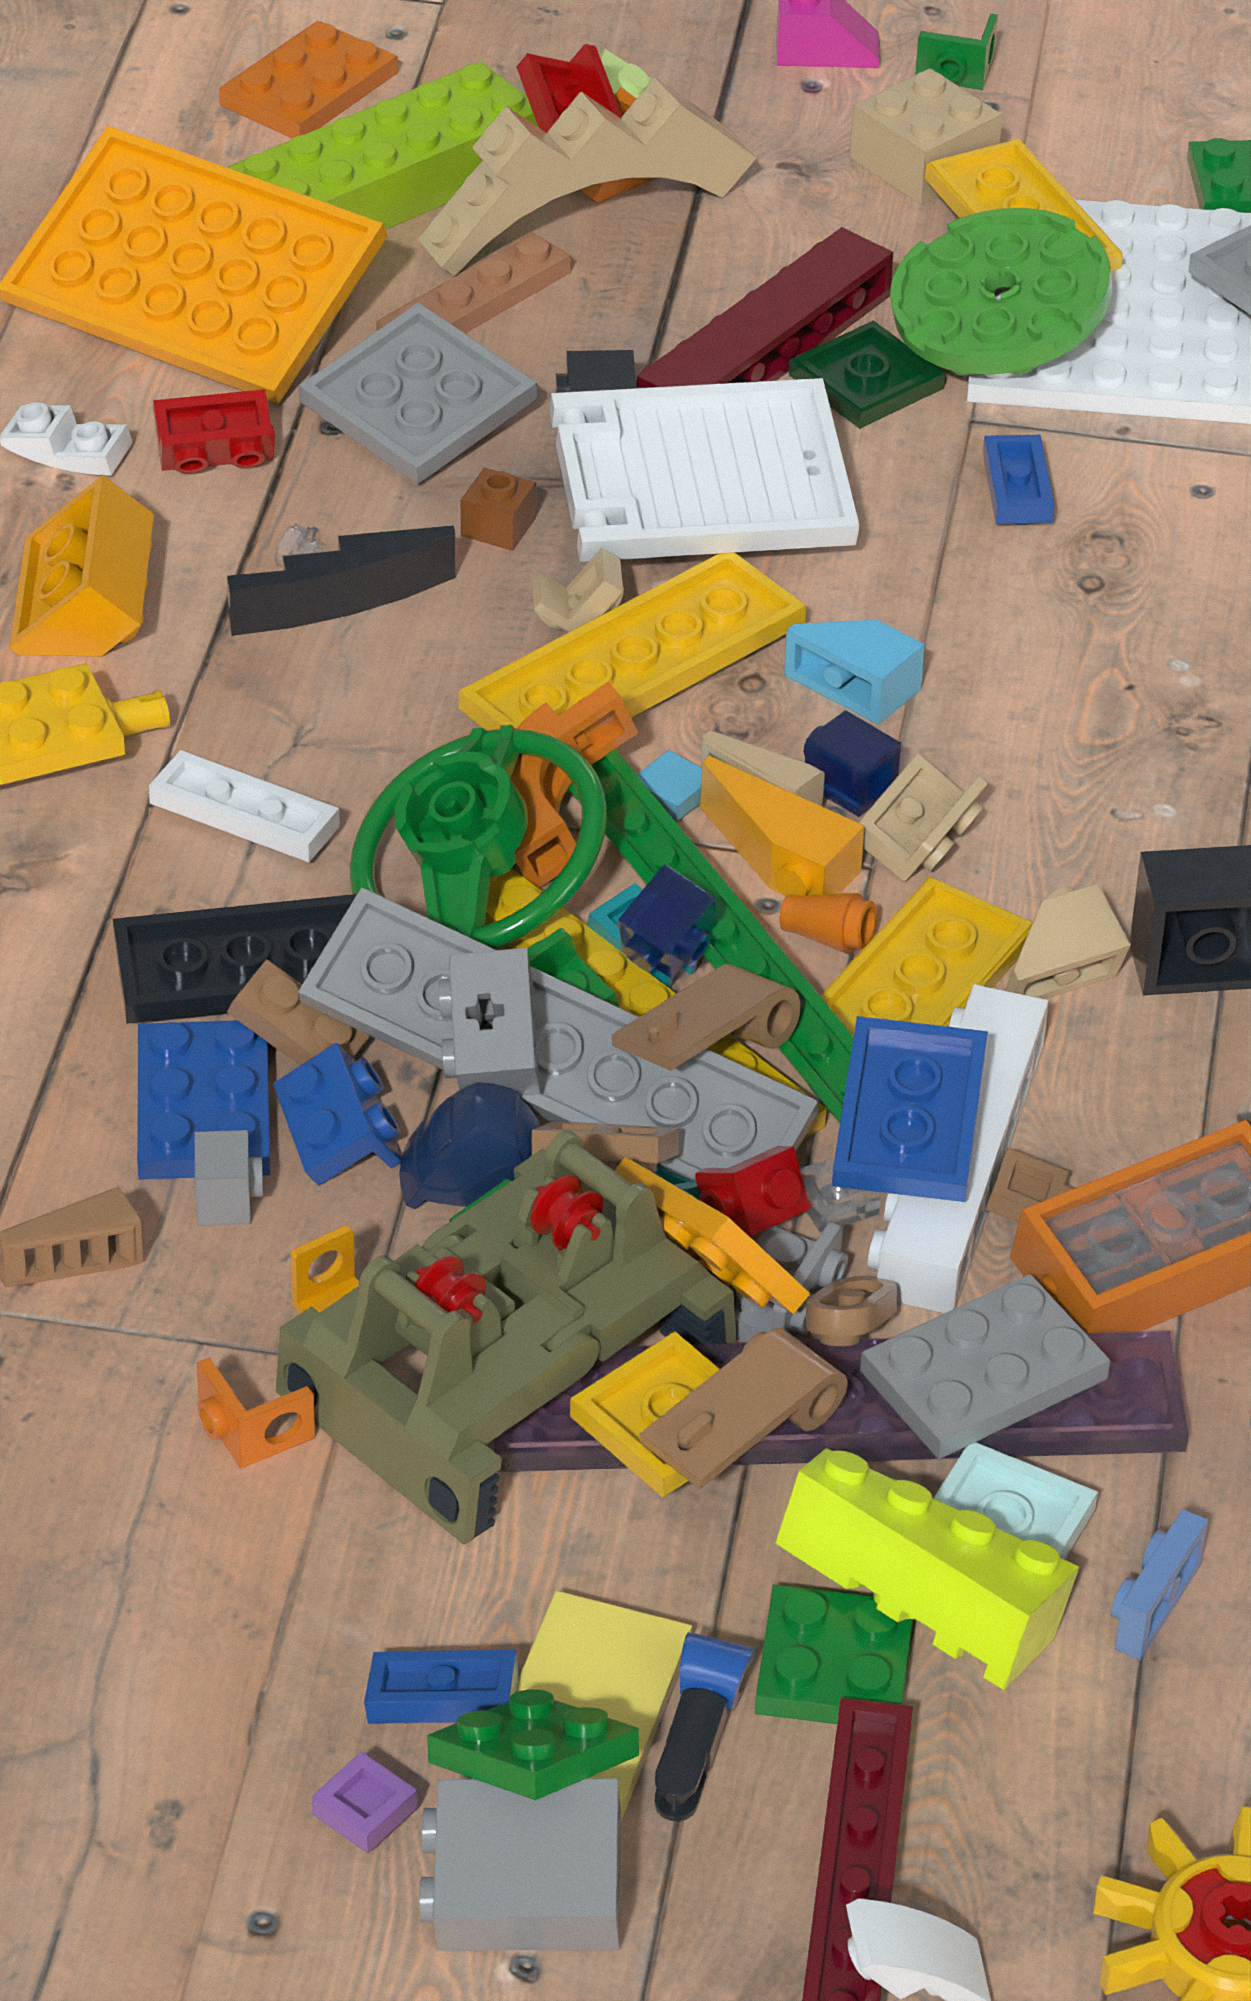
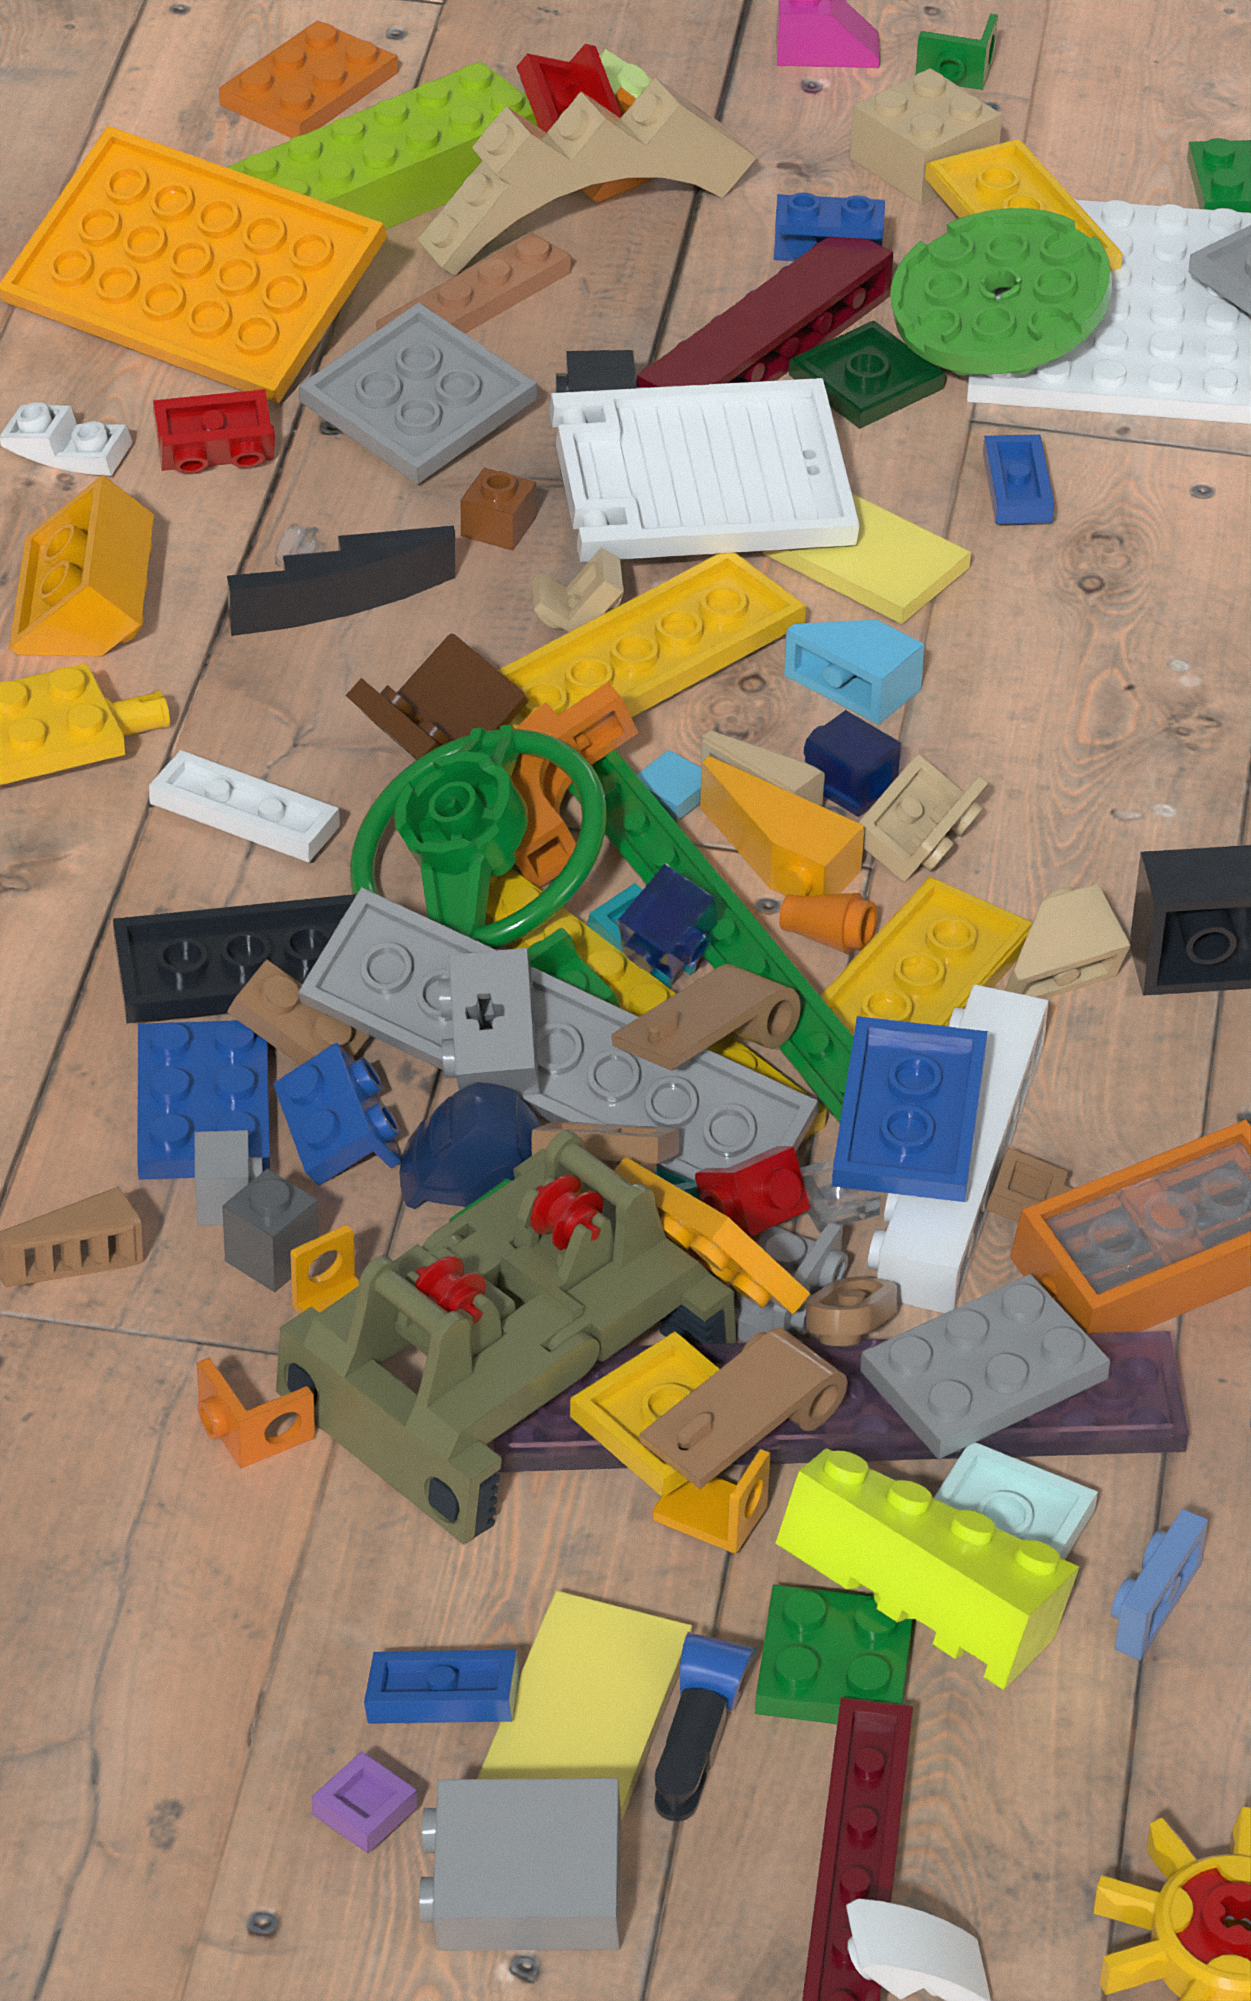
green plate [427,1689,639,1801] -> none
none -> dark grey brick [222,1169,319,1292]
none -> reddish brown bracket [345,634,529,760]
none -> light orange bracket [652,1449,771,1554]
none -> light yellow tile [763,493,971,624]
none -> blue bracket [774,193,885,261]

